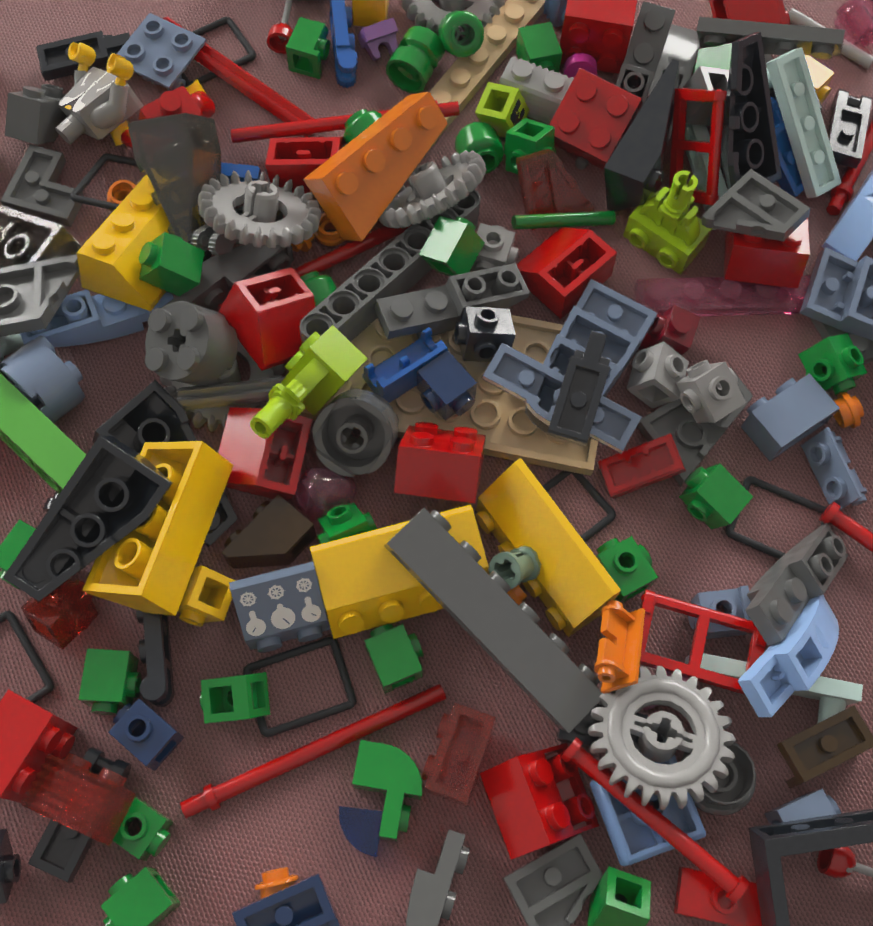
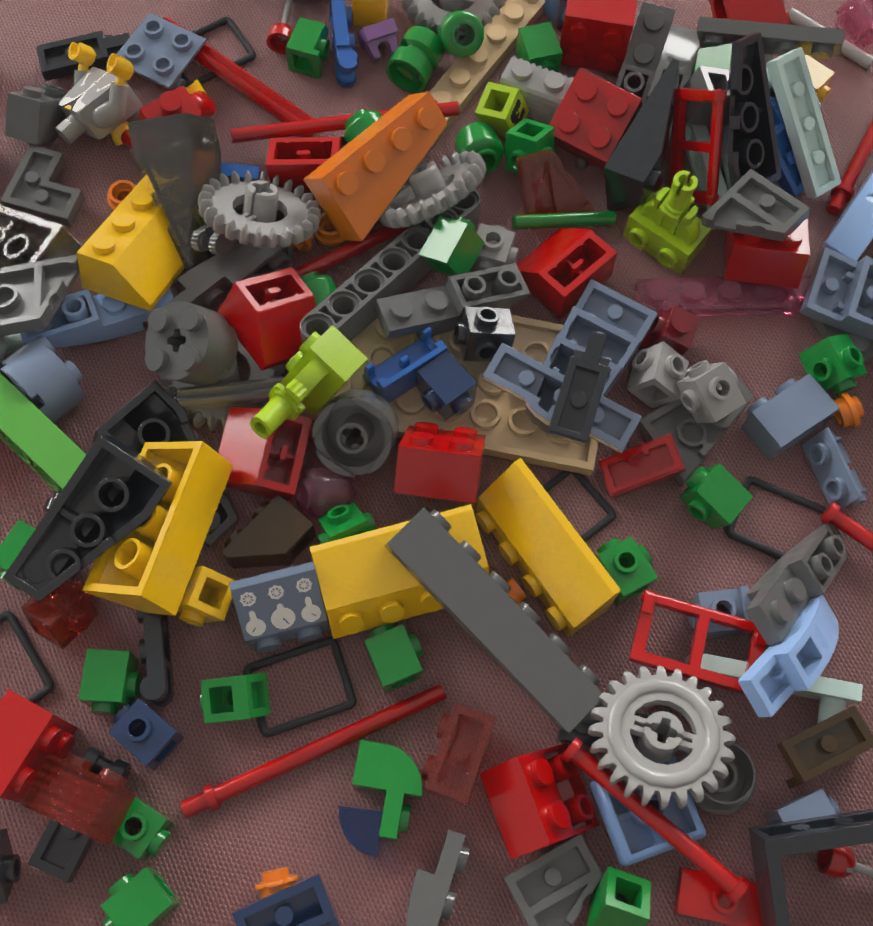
black piece [70,153,162,211] -> none
green brick [139,232,204,297] -> none
sand green bush [489,546,541,589] -> none
dark pink tile [563,53,597,78] -> none
orange hinge [594,600,645,693] -> none
plate [828,89,872,169] -> none

